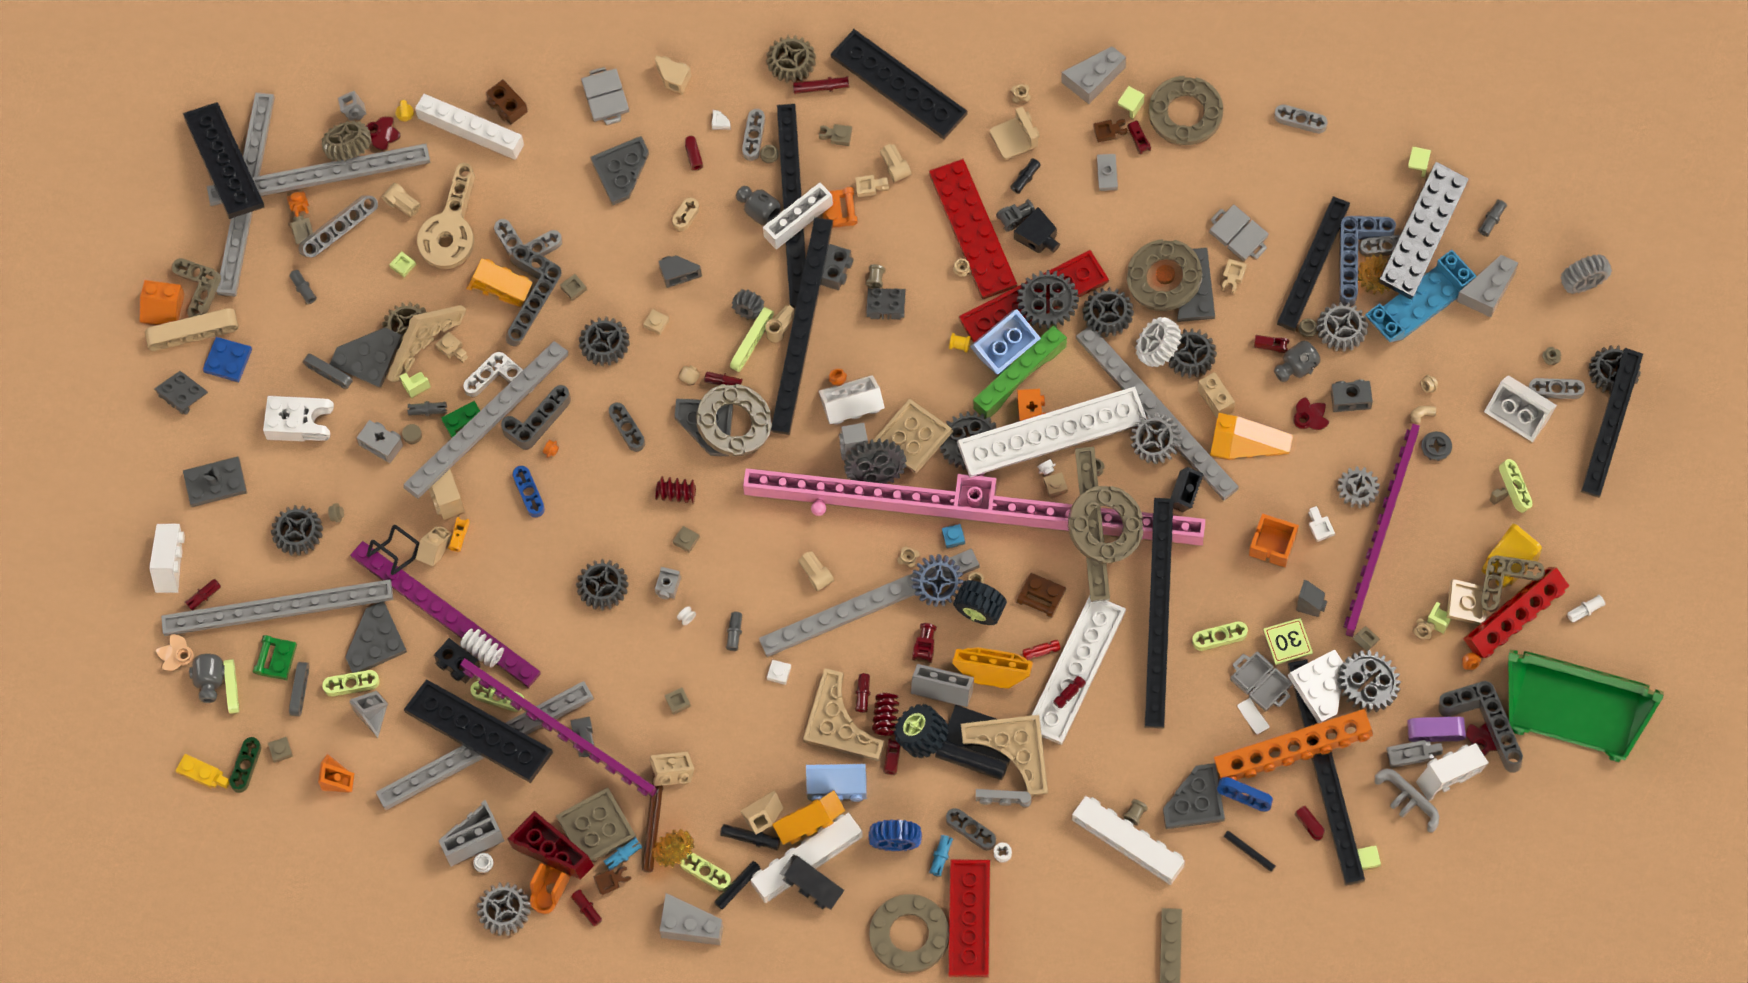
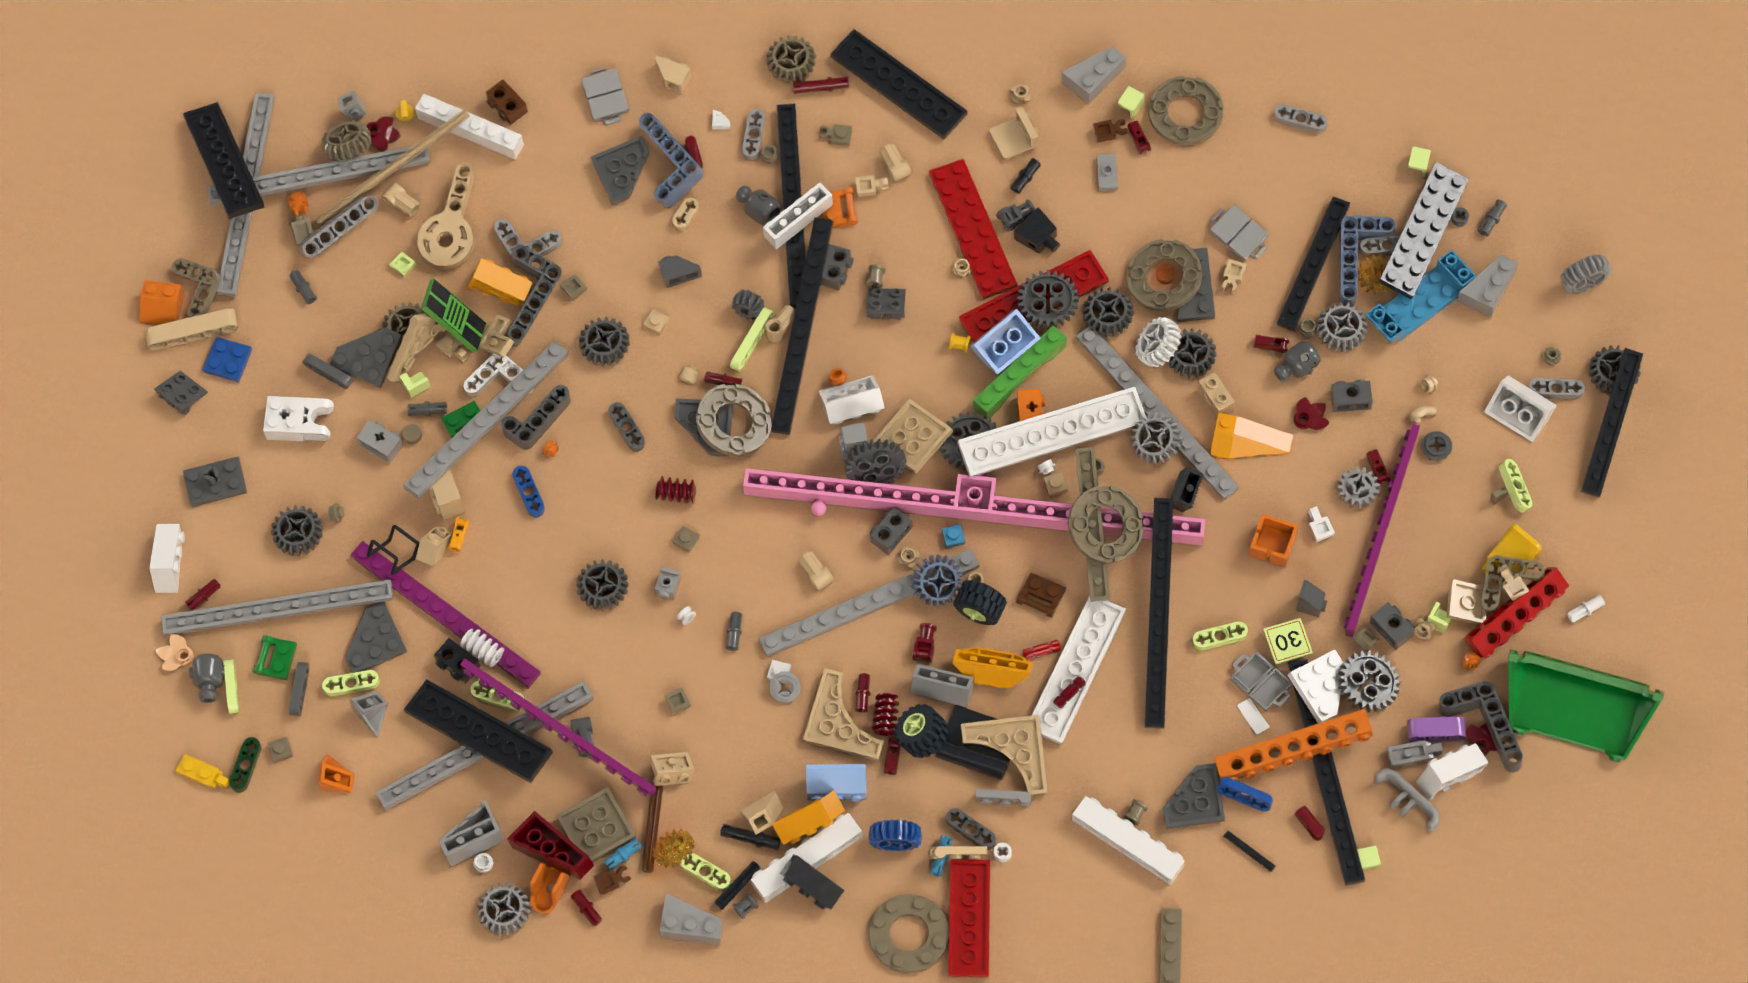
none -> tan axle [315,110,470,226]
none -> tile [421,279,486,353]
none -> tan plate [479,315,514,357]
none -> sand blue beam [639,113,704,207]
none -> dark grey bush [732,893,759,919]
none -> light grey gear [769,671,801,703]
none -> dark grey brick [870,507,913,555]
none -> tan plate [928,846,987,859]
none -> dark red bar [1366,449,1391,485]
none -> dark grey brick [1370,602,1415,650]
none -> dark grey bush [1451,207,1469,227]
none -> tan plate [1499,564,1529,601]

